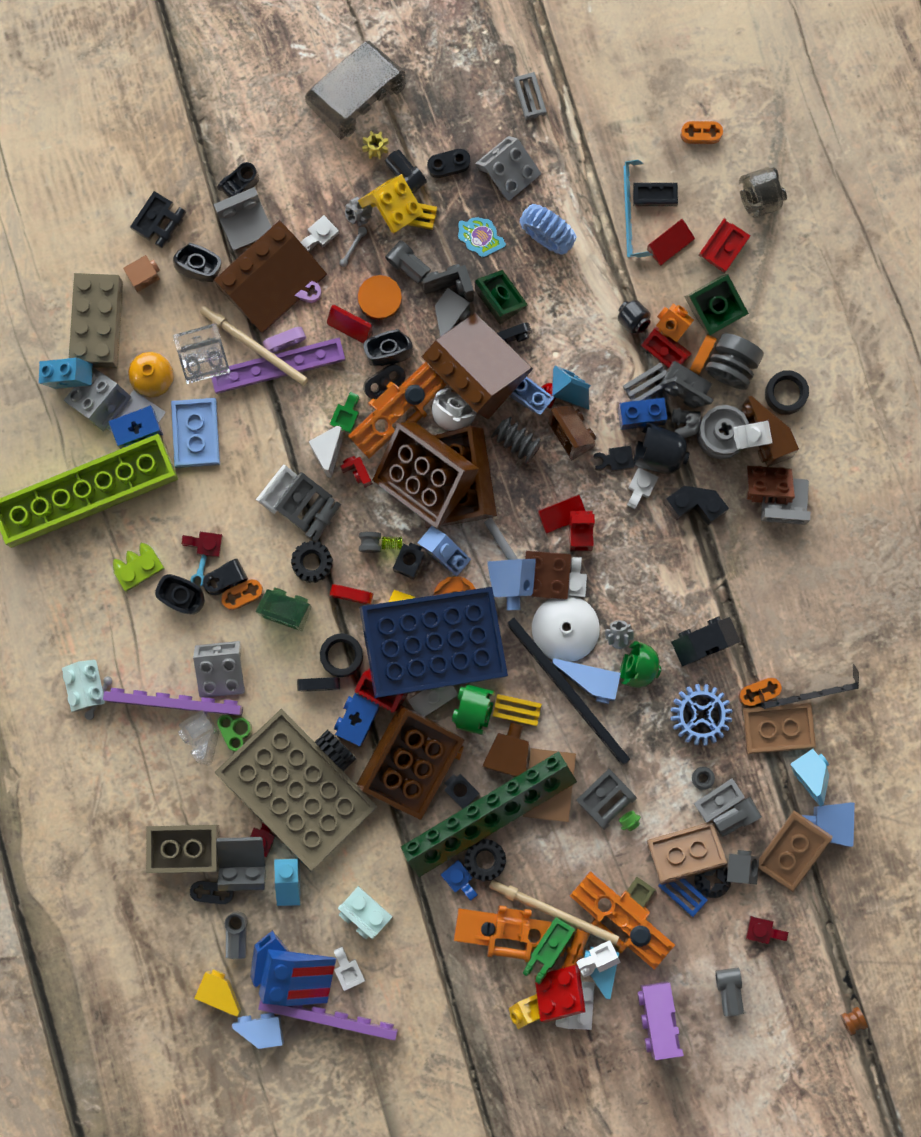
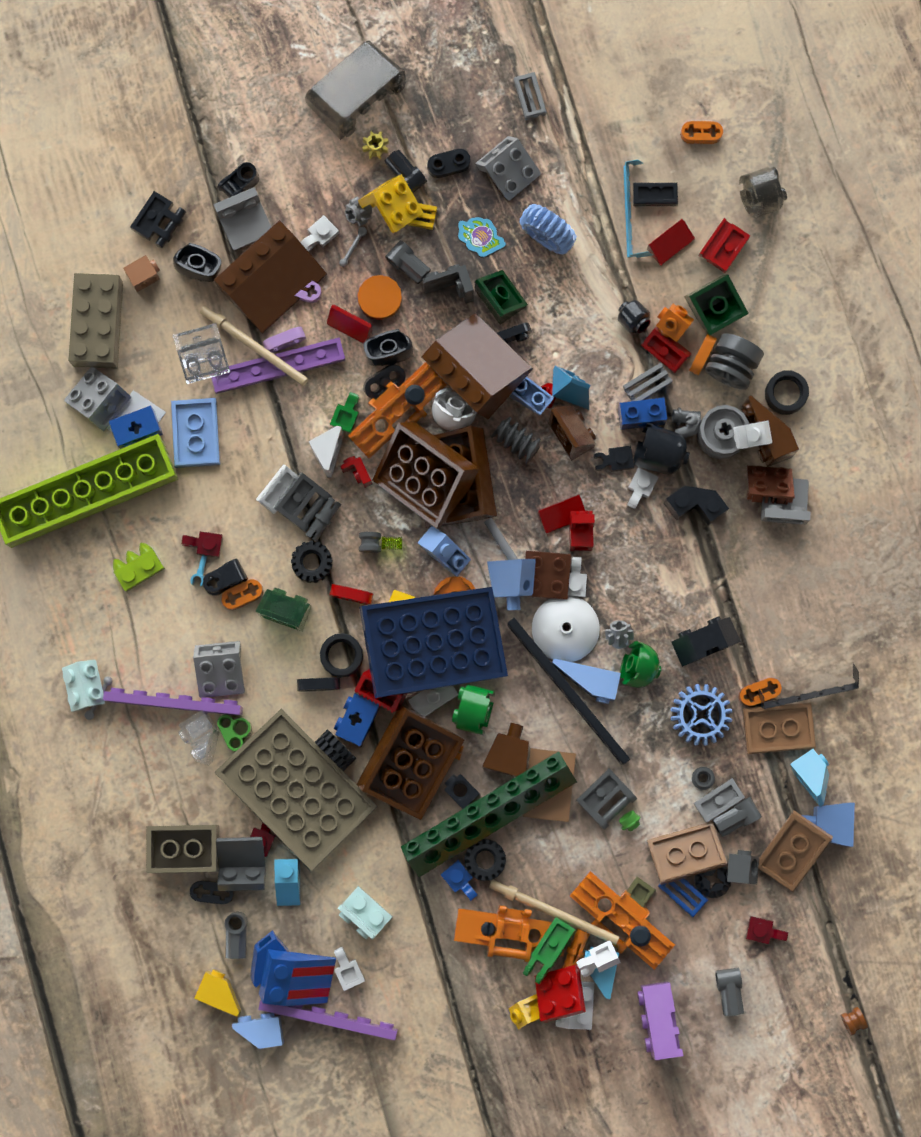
dark azure brick [38,358,92,389] -> none
light orange cylinder [128,352,174,398] -> none
black piece [155,574,205,615] -> none
black brick [393,543,425,580] -> none
light grey slope [435,288,471,337] -> none
yellow tile [492,694,542,726] -> none
dark grey bracket [660,361,713,408] -> none

